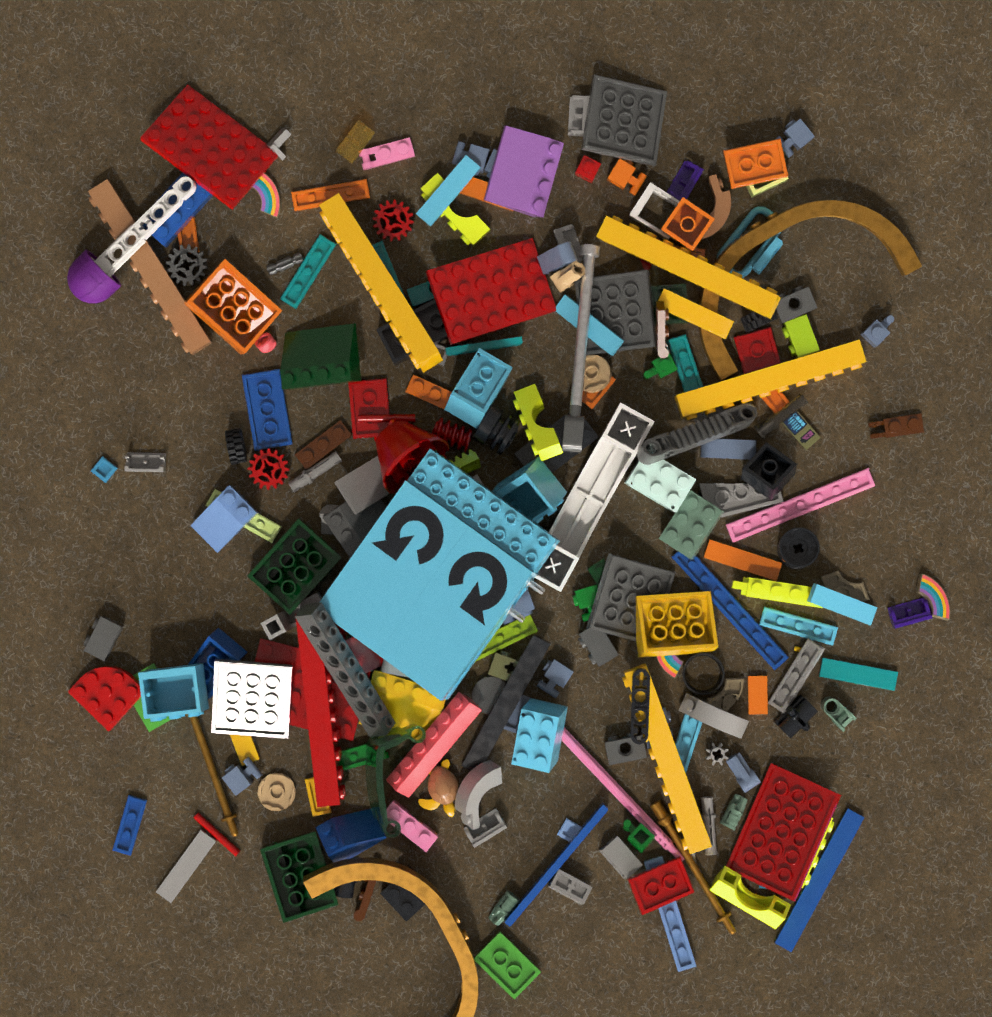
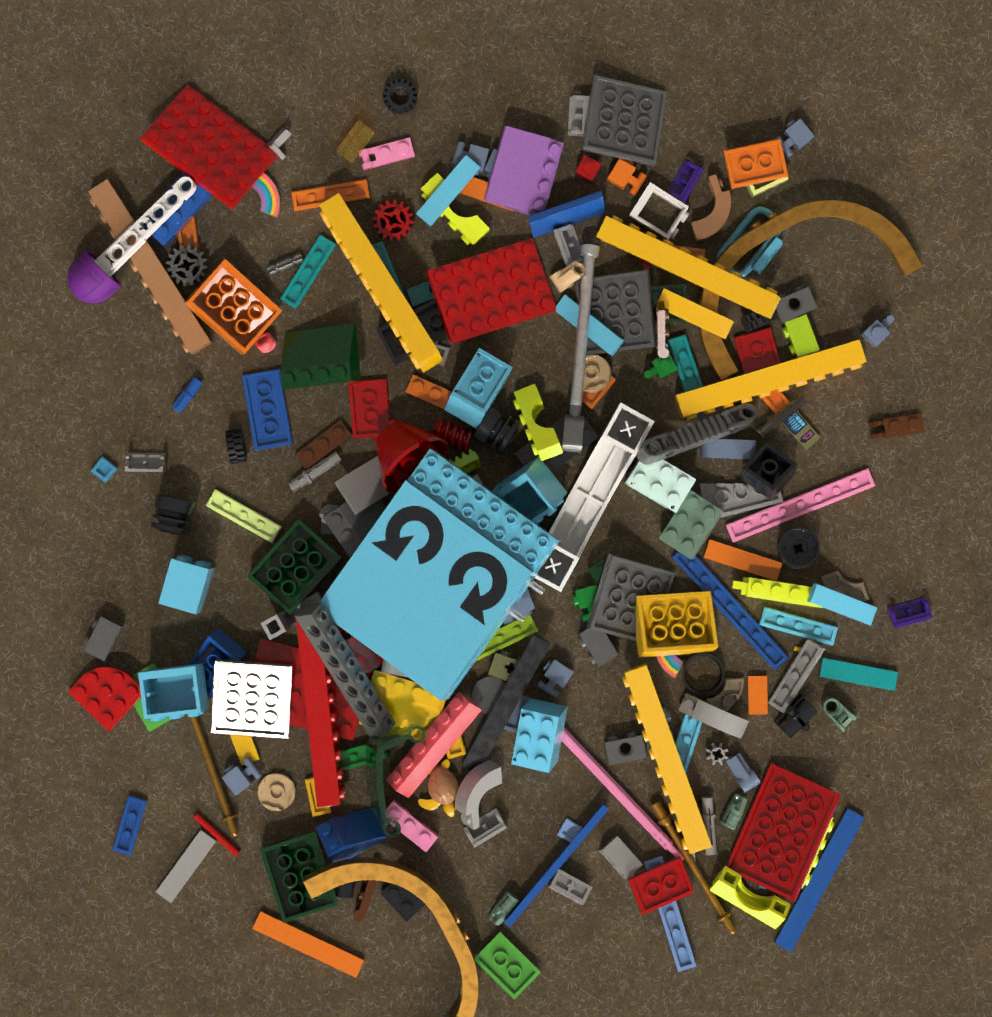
medium blue slope [191,485,259,553] -> none
red gear [248,448,290,490] -> none
red bar [358,414,416,422] -> none
teal tile [445,336,523,356] -> none
sand blue beam [537,241,578,275] -> none
green brick [623,820,655,853] -> none
black beam [630,668,650,745] -> none
orange brick [661,197,715,251] -> none
tile [916,574,950,621] -> none
none -> black wheel [150,494,196,535]
none -> medium azure container [158,555,215,614]
none -> blue axle [172,376,203,413]
none -> orange tile [252,911,365,978]
none -> black tyre [383,78,417,115]
none -> yellow tile [446,736,467,759]
none -> blue tile [528,191,606,238]

